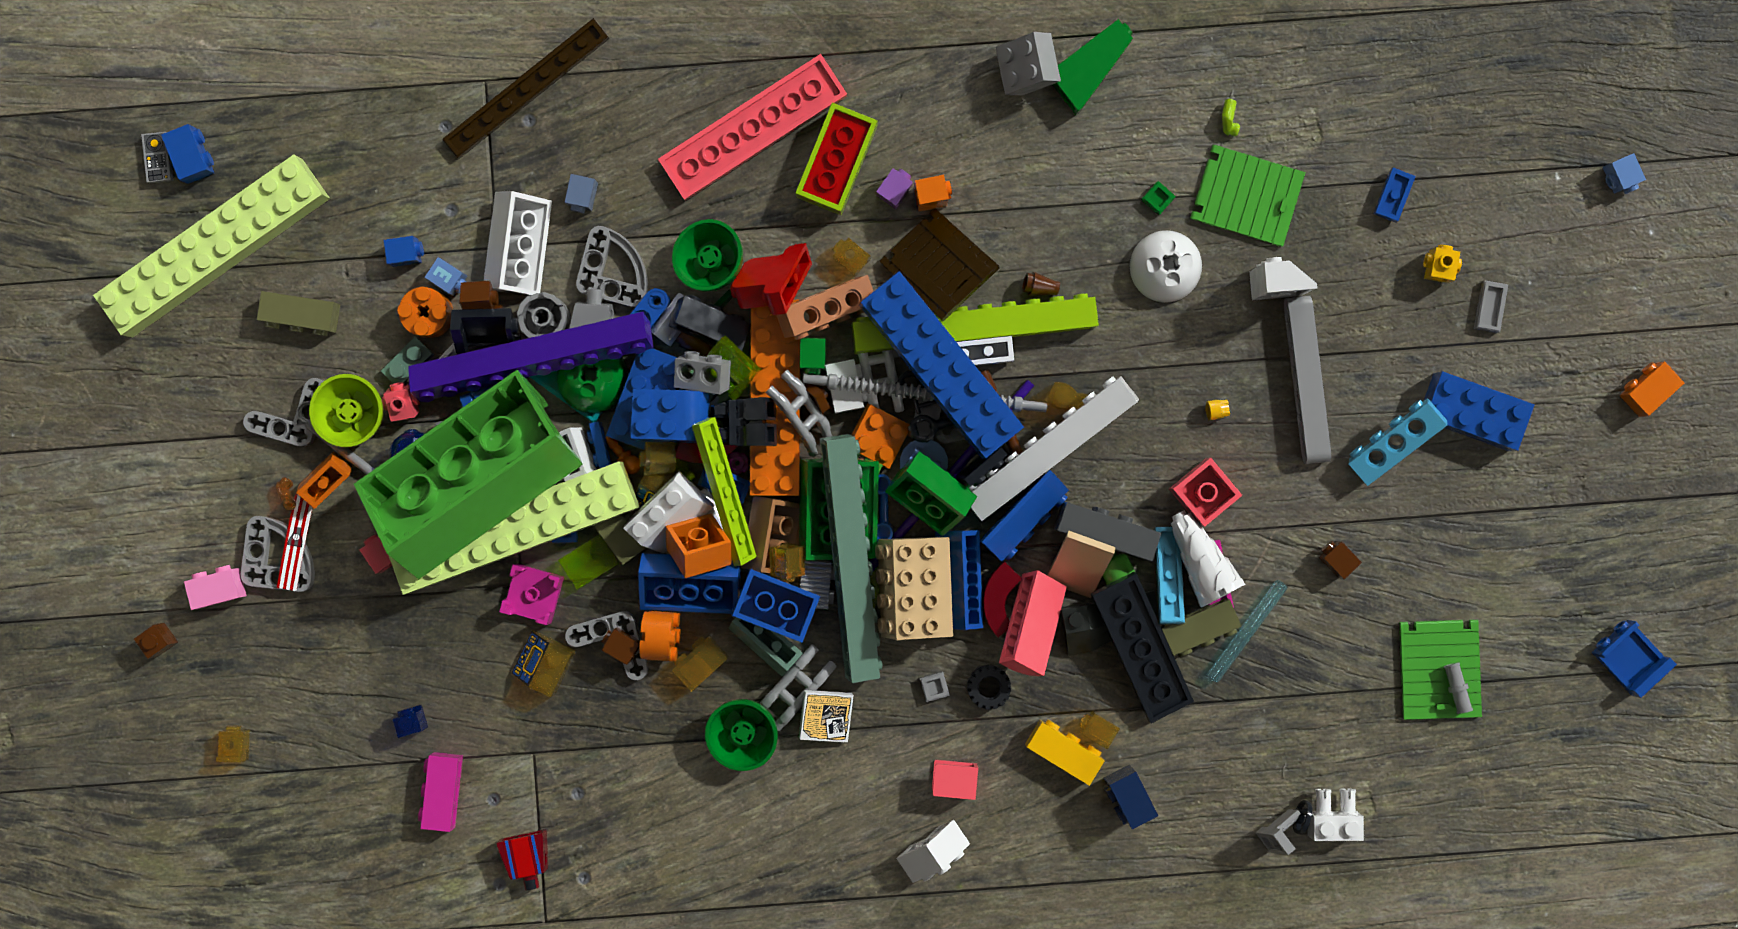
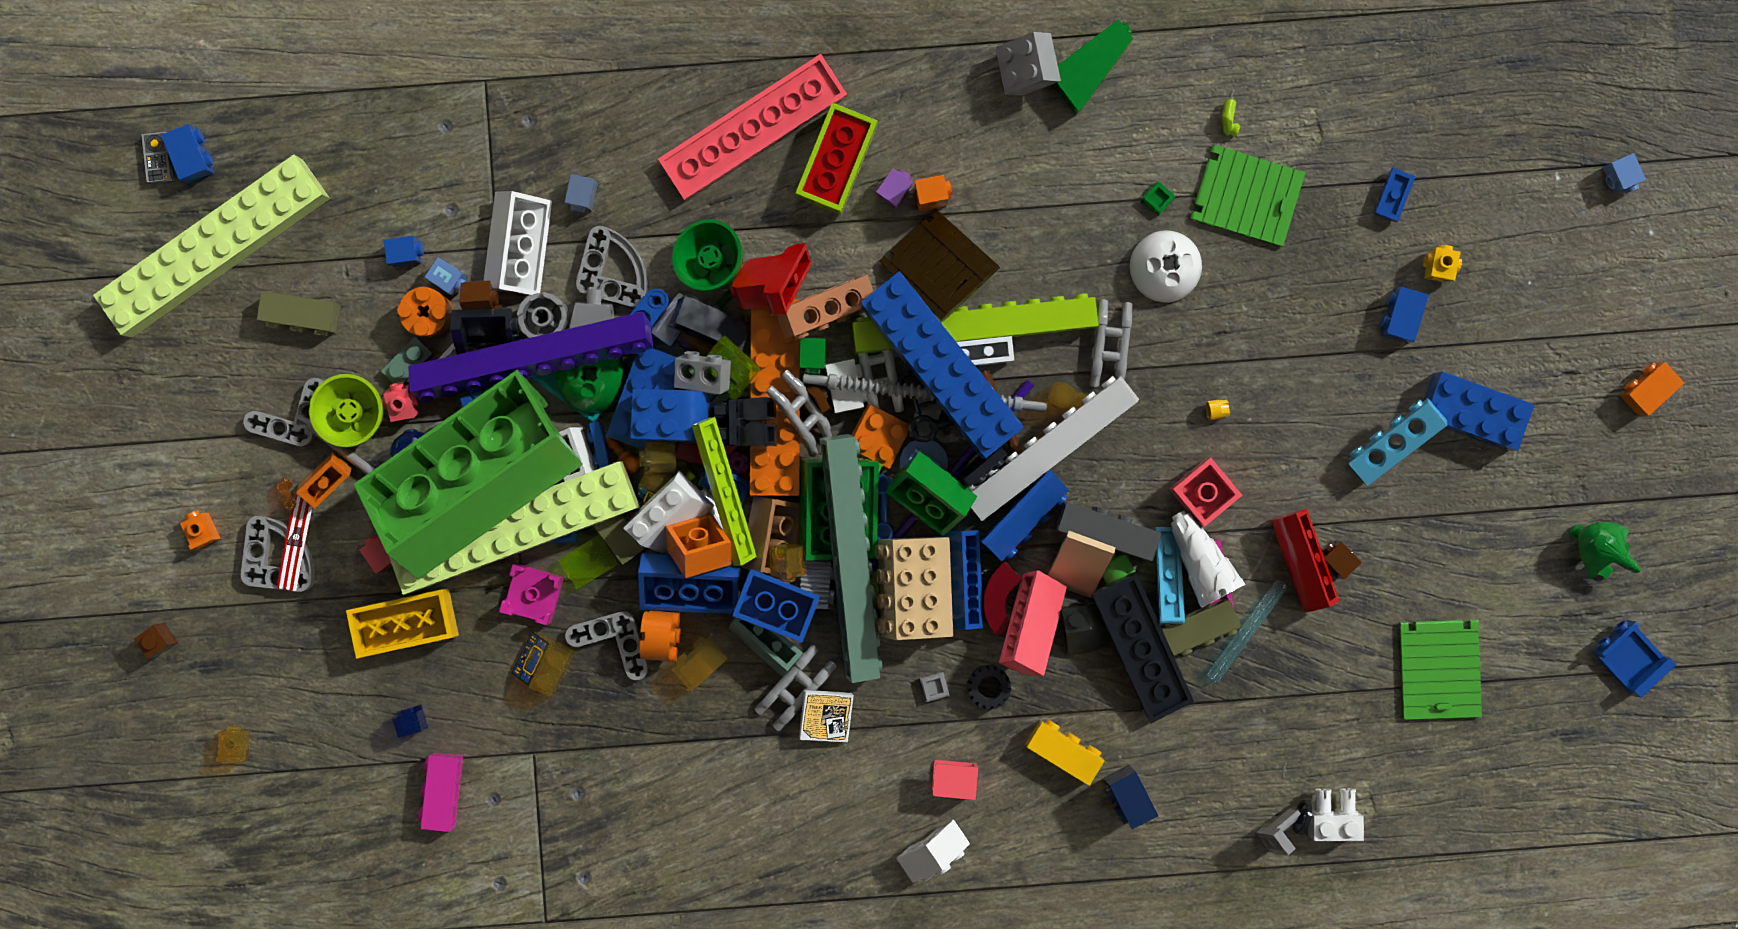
bright pink brick [184,565,247,610] -> none
dark brown tile [442,18,609,159] -> none
torso [496,829,548,891] -> none
reddish brown brick [601,627,640,665] -> none
green piece [705,699,778,771] -> none
clear yellow brick [832,237,871,277] -> none
reddish brown cone [1022,271,1060,296] -> none
clear yellow brick [1079,711,1120,749] -> none
white slope [1249,257,1317,300] -> none
light grey beam [1284,295,1331,465] -> none
light grey pin [1444,662,1473,714] -> none
light grey tile [1474,280,1508,333] -> none
none -> orange brick [180,510,221,550]
none -> yellow brick [346,588,459,659]
none -> light grey piece [1089,299,1132,387]
none -> red brick [1271,508,1340,612]
none -> blue brick [1379,286,1429,343]
none -> green piece [1570,522,1641,579]

